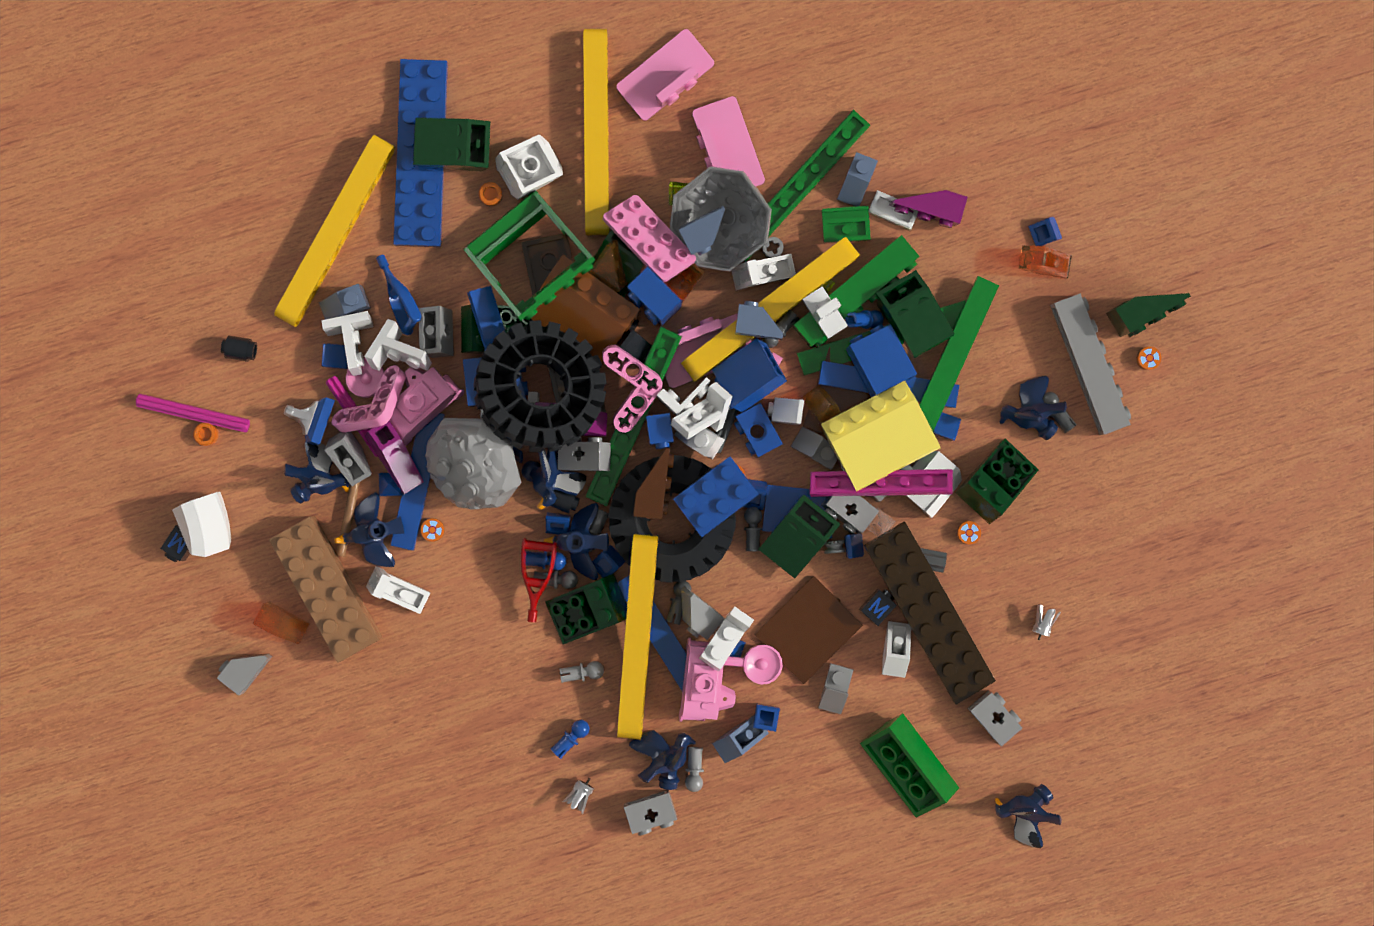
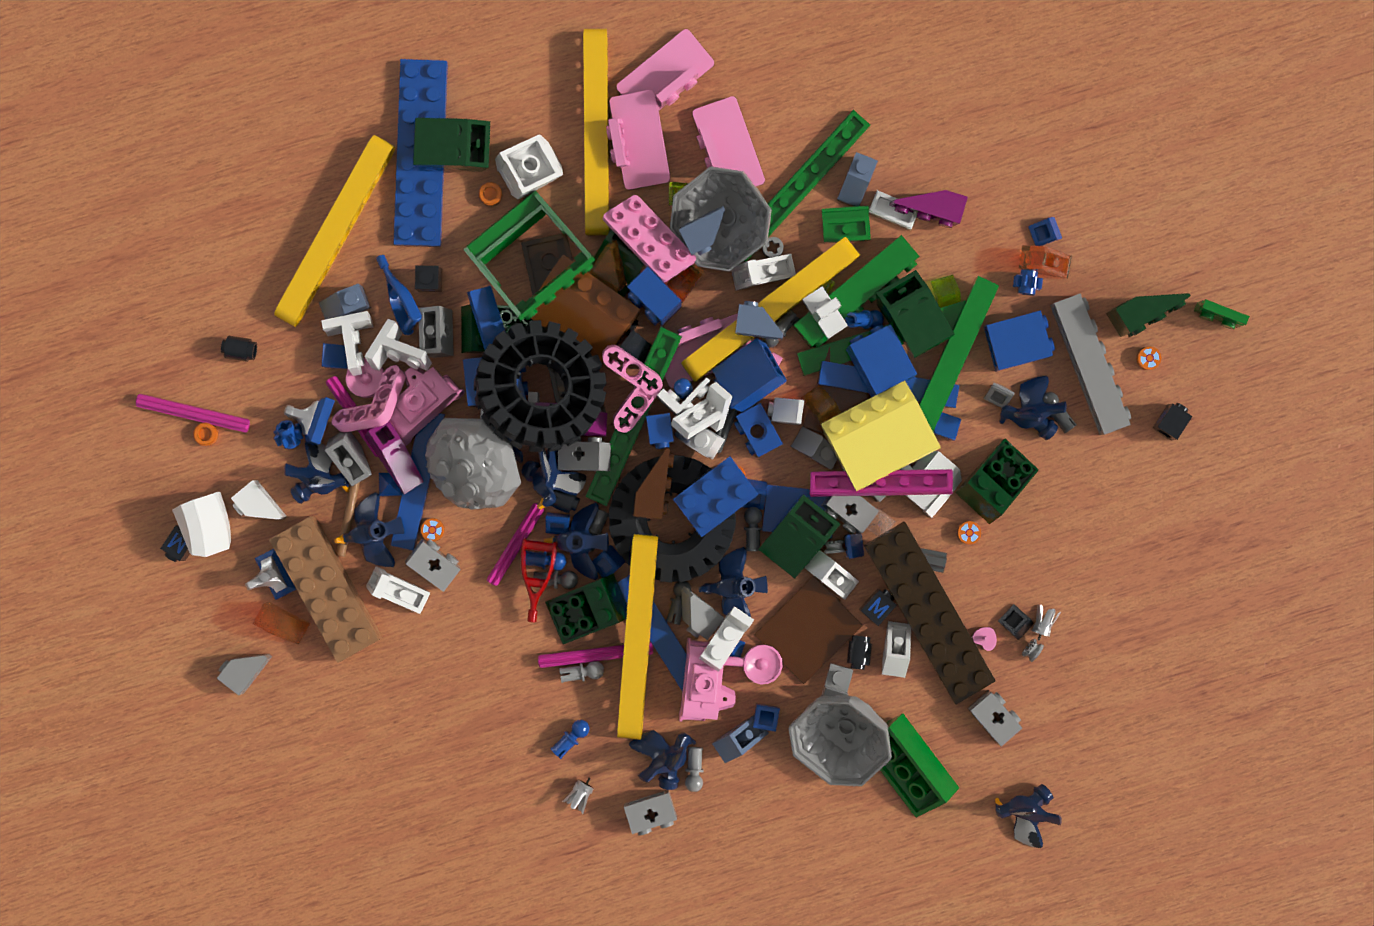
none -> white slope [231,480,287,519]
none -> piece [245,549,297,600]
none -> blue gear [273,420,304,449]
none -> light grey brick [405,539,461,592]
none -> black brick [415,265,442,292]
none -> dark pink axle [487,503,544,586]
none -> dark pink axle [538,642,653,668]
none -> bright pink bracket [606,90,670,190]
none -> blue pin [674,378,693,400]
none -> dark blue animal [699,547,768,617]
none -> light grey rock [788,695,892,786]
none -> white slope [805,550,859,599]
none -> black brick [847,635,872,670]
none -> clear neon green slope [931,275,961,308]
none -> bright pink piece [972,627,997,651]
none -> blue brick [983,311,1055,372]
none -> light grey slope [984,383,1014,408]
none -> black slope [998,605,1034,640]
none -> blue gear [1013,269,1043,296]
none -> light grey bush [1022,639,1044,662]
none -> black brick [1153,403,1193,440]
none -> green plate [1194,299,1250,330]

